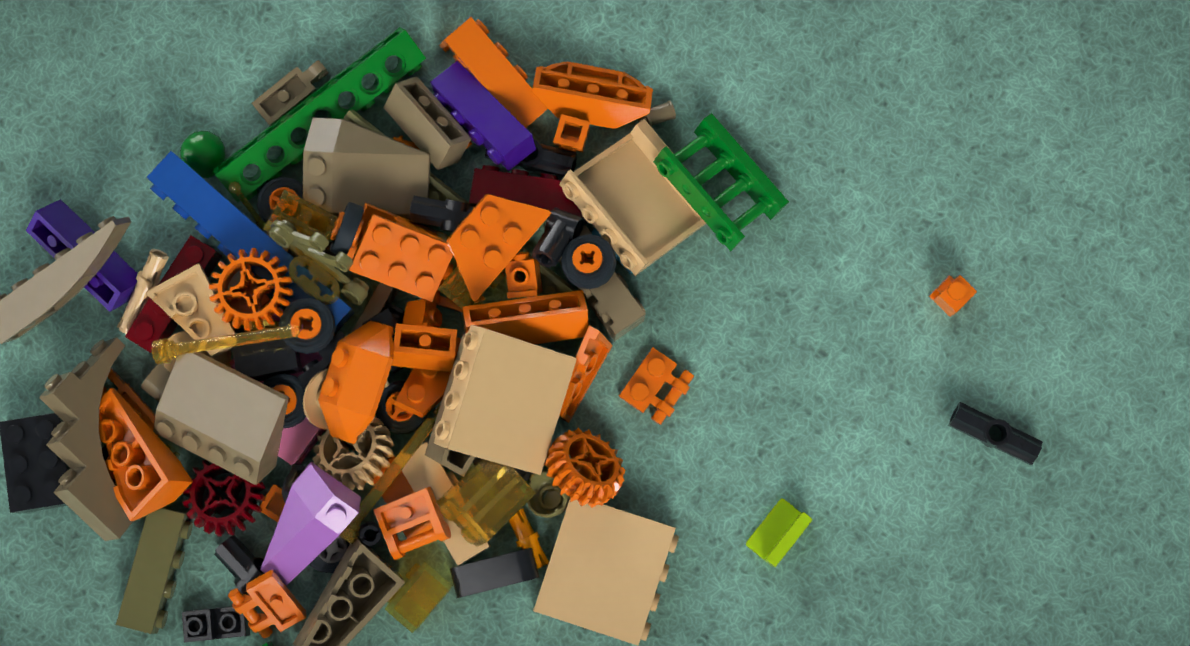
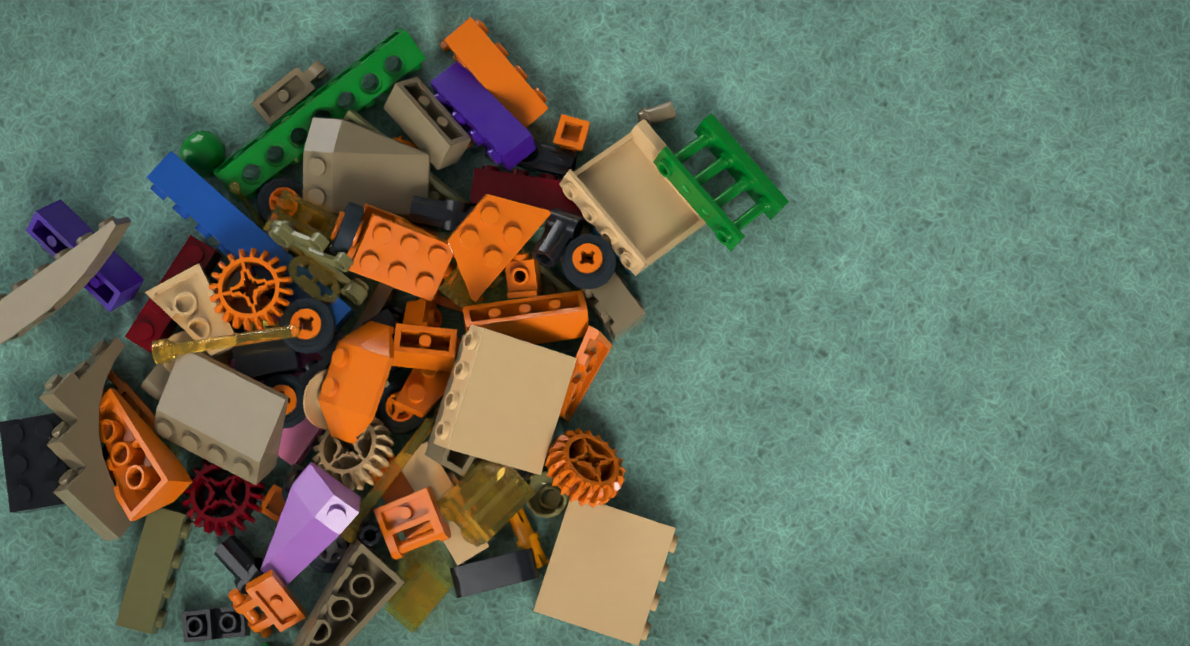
tan pin [117,249,169,334] -> none
orange wedge [532,61,653,129] -> none
orange plate [619,347,694,425] -> none
lime panel [746,498,813,567] -> none
orange brick [929,275,977,317] -> none
black piece [948,402,1043,465] -> none

